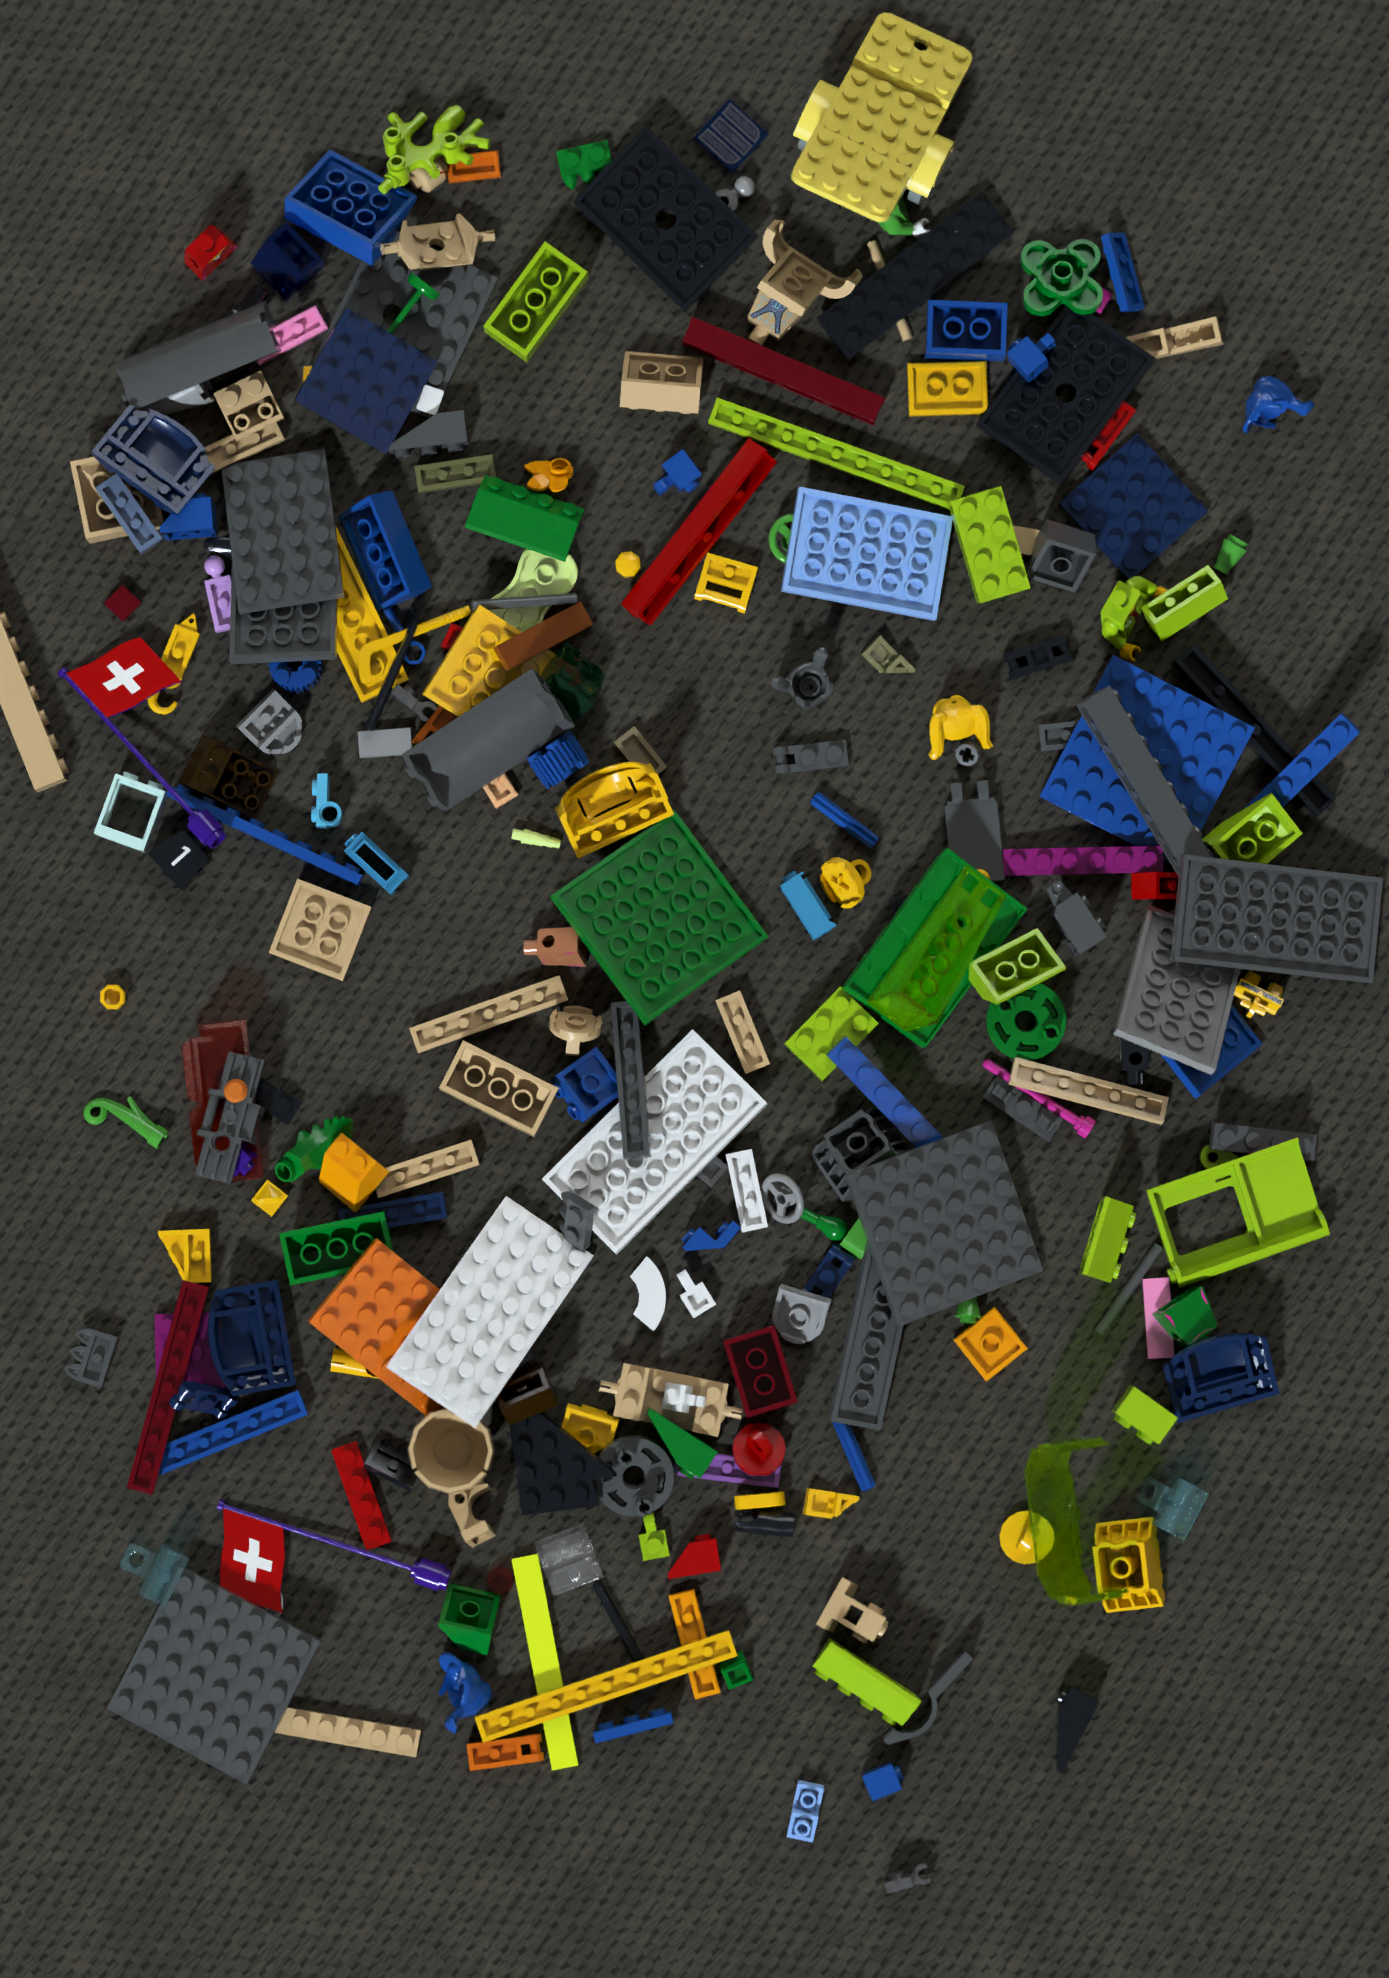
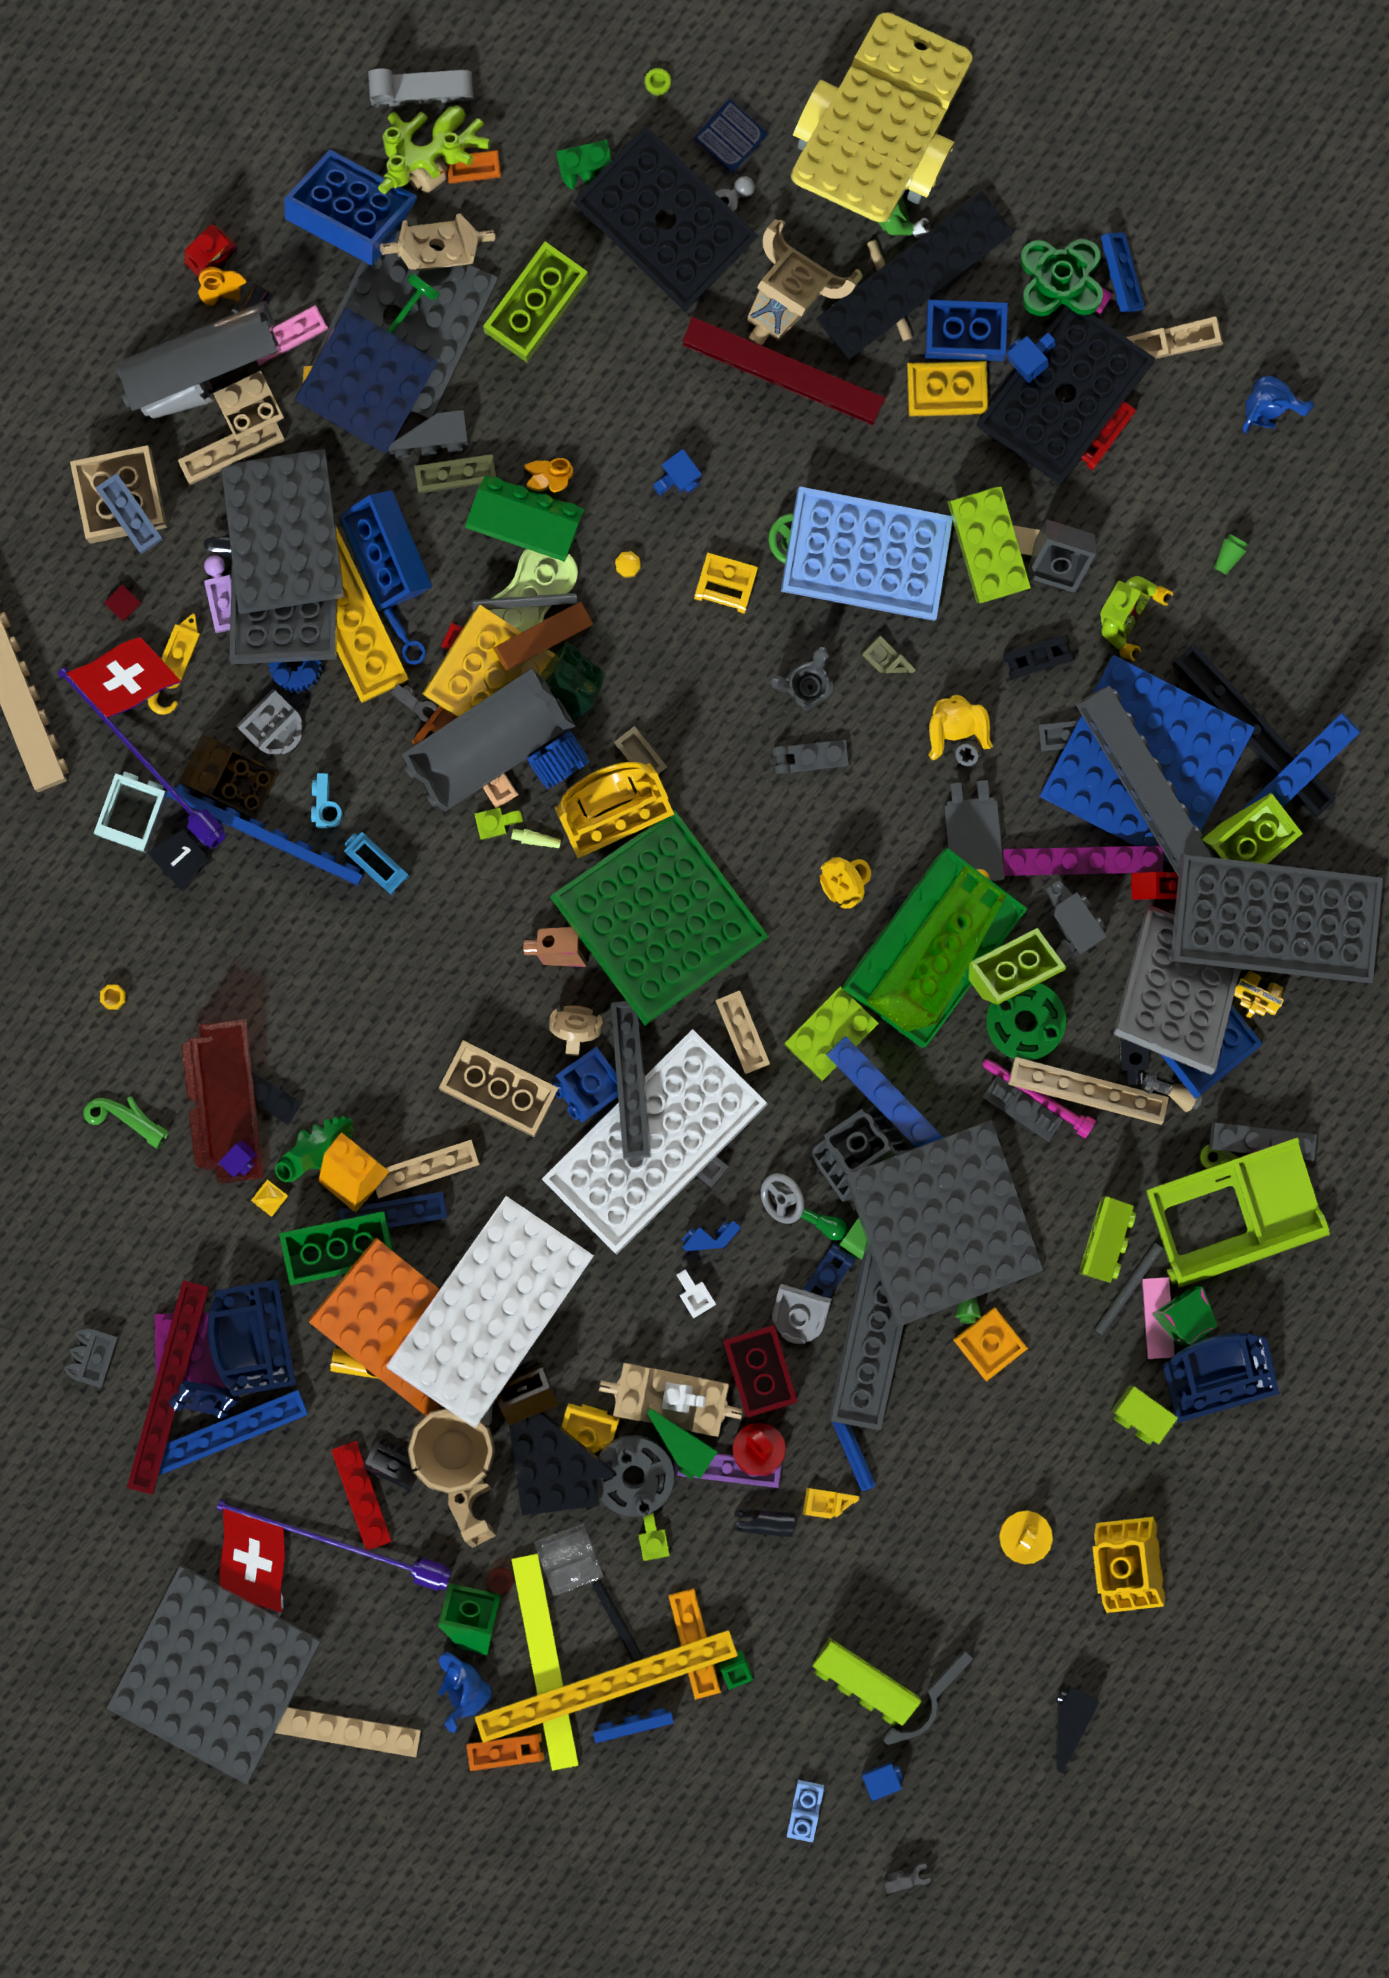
dark blue slope [91,405,215,516] -> none
clear light blue piece [120,1543,189,1607] -> none
yellow wing [158,1229,212,1283] -> none
blue slope [159,493,218,540] -> none
dark grey piece [195,1051,265,1184] -> none
clear blue slope [250,222,325,302] -> none
tan plate [269,879,372,982] -> none
yellow piece [358,605,472,684] -> none
light grey tile [358,728,412,758] -> none
black piece [364,606,419,731] -> none
tan plate [409,975,568,1054] -> none
white sticker [416,385,444,415] -> none
dark grey plate [557,1191,595,1251] -> none
tan slope [620,351,704,414] -> none
red tile [621,438,777,626] -> none
white tile [630,1256,666,1331] -> none
red slope [667,1533,721,1579] -> none
lime plate [708,398,965,510] -> none
white plate [726,1149,768,1232] -> none
yellow beam [734,1491,786,1510] -> none
dark azure window [780,871,837,941] -> none
blue axle [810,792,879,848] -> none
tan tile [816,1577,888,1643] -> none
clear neon green piece [1024,1437,1128,1605] -> none
dark blue plate [1059,433,1208,580] -> none
clear light blue piece [1135,1477,1209,1541] -> none
lime brick [1141,565,1228,642] -> none
none -> light orange plate [198,267,246,305]
none -> light grey beam [368,69,474,107]
none -> lime plate [475,808,523,840]
none -> lime tile [645,68,671,95]
none -> piece [1142,1073,1203,1112]

